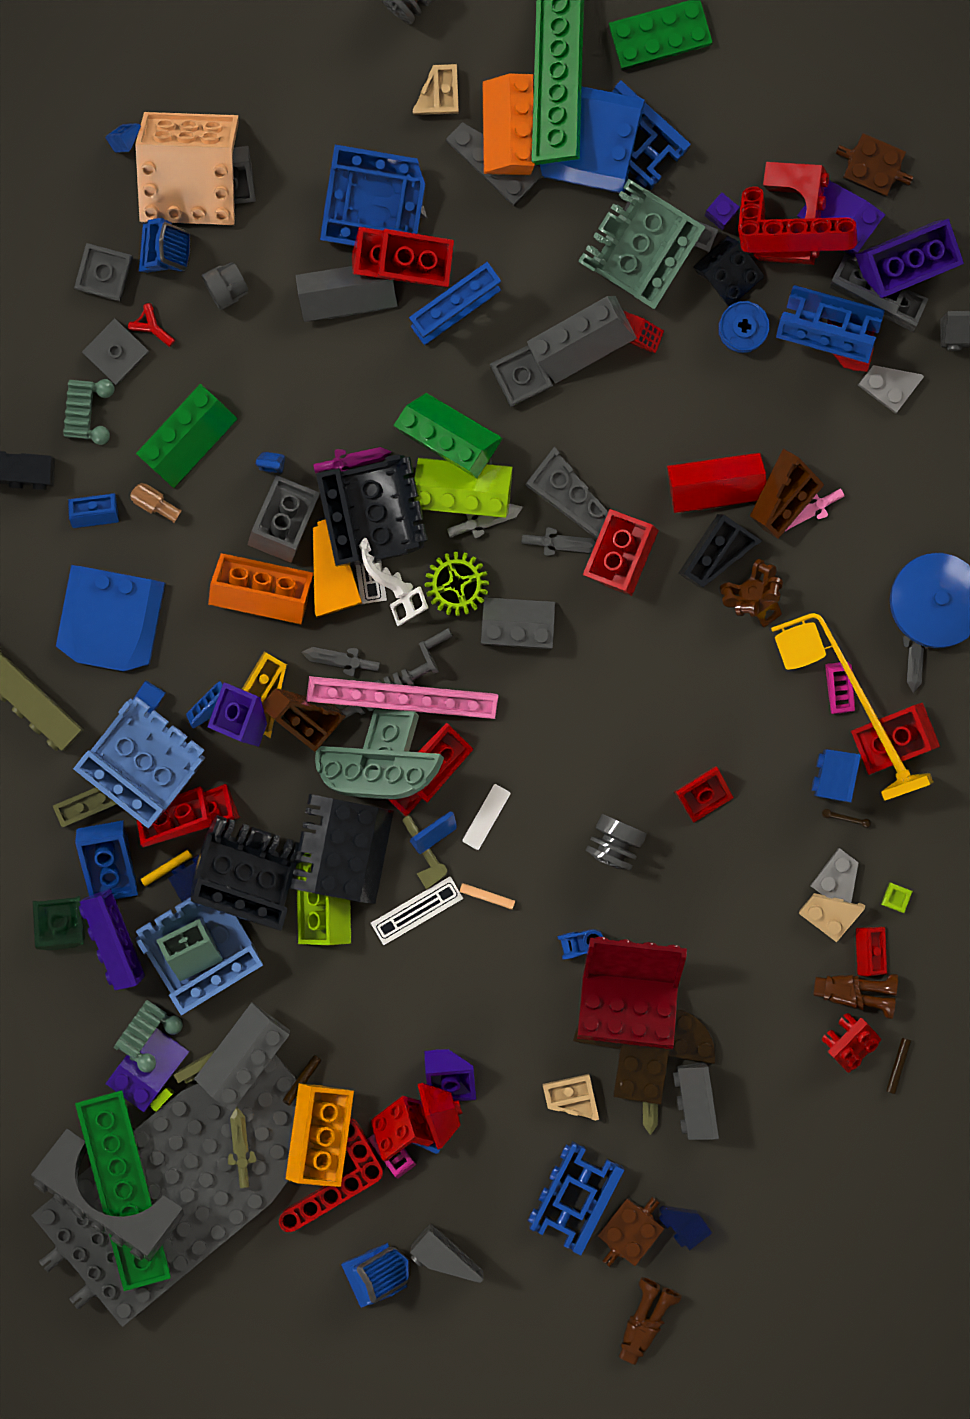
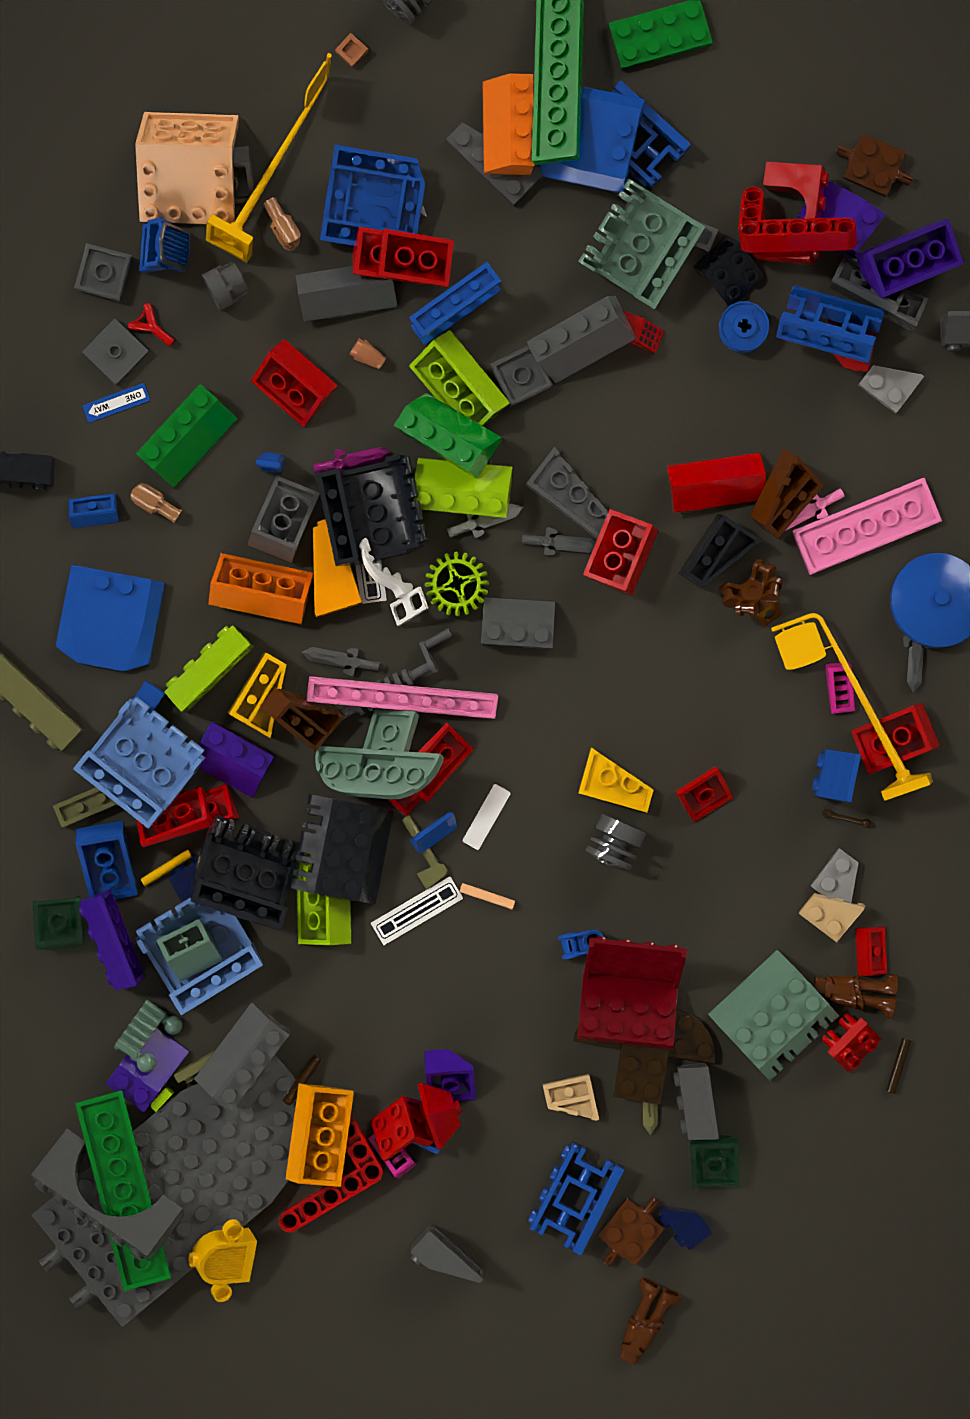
sand green gear [63,379,114,445] -> none
blue slope [105,123,141,152] -> none
blue slope [186,681,223,728] -> none
dark purple slope [207,682,267,747] -> none
olive sword [228,1106,256,1188] -> none
blue piece [341,1243,409,1308] -> none
tan wing [413,64,459,115] -> none
dark purple brick [704,192,740,231] -> none
lime tile [881,882,913,913] -> none
none -> sticker [82,383,150,423]
none -> lime slope [165,625,254,713]
none -> yellow piece [188,1219,257,1302]
none -> dark purple slope [199,721,276,798]
none -> yellow piece [206,53,332,263]
none -> red slope [251,339,338,428]
none -> medium nougat arm [263,198,301,251]
none -> nougat tile [335,33,368,68]
none -> nougat cone [349,338,386,370]
none -> lime slope [409,330,510,427]
none -> yellow wing [578,747,653,813]
none -> clear green slope [690,1135,739,1188]
none -> sand green slope [708,950,839,1081]
none -> bright pink tile [792,478,942,575]

